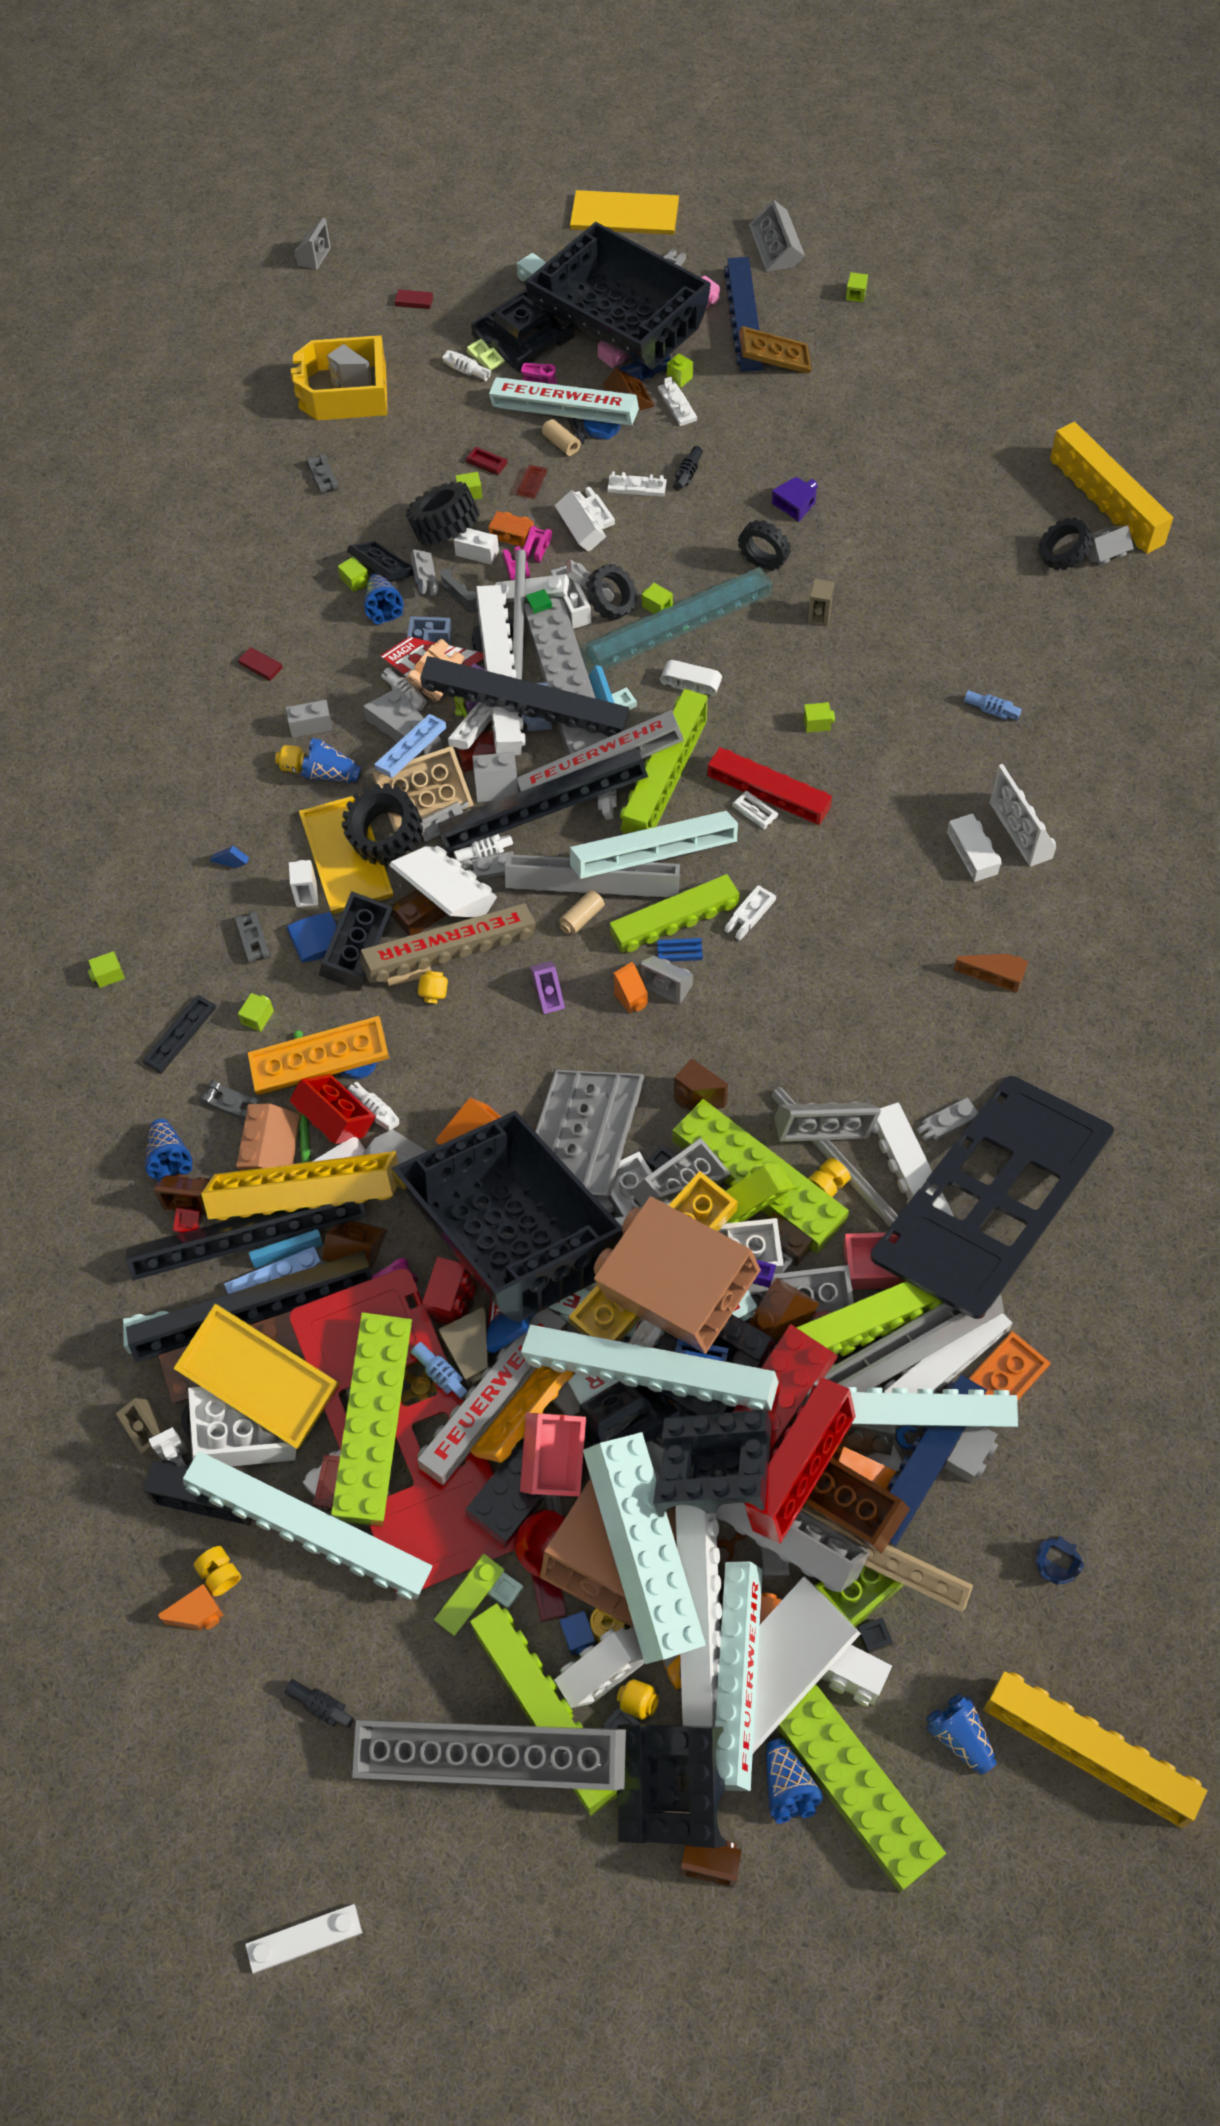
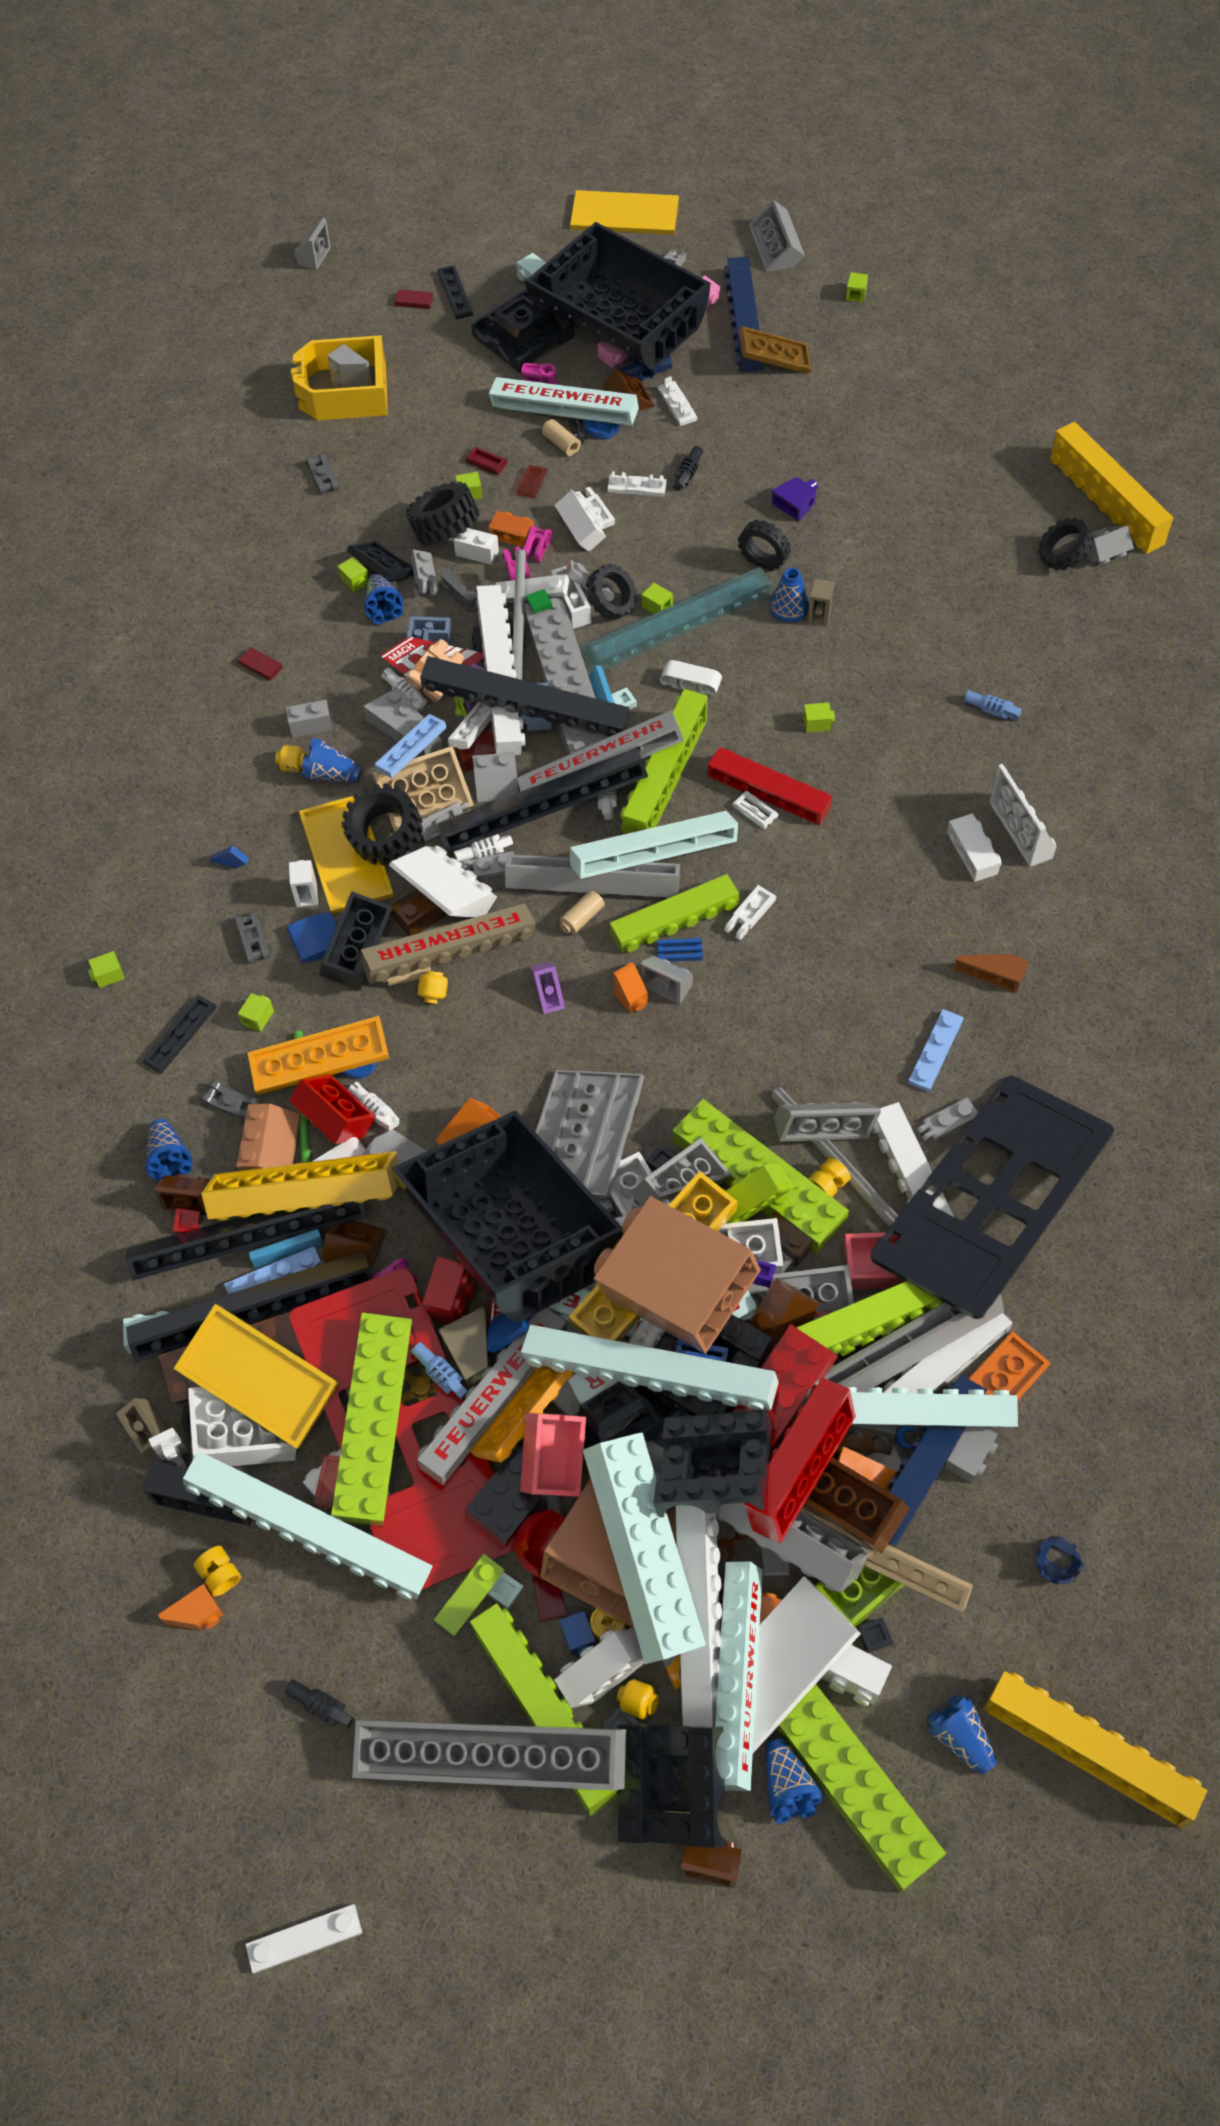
white hinge [442,350,491,381] -> none
yellowish green slope [467,339,505,371] -> none
lime brick [667,353,693,388] -> none
reddish brown slope [674,1058,728,1111] -> none
none -> black tile [438,265,473,319]
none -> blue cone [770,568,809,622]
none -> light blue plate [908,1009,964,1092]

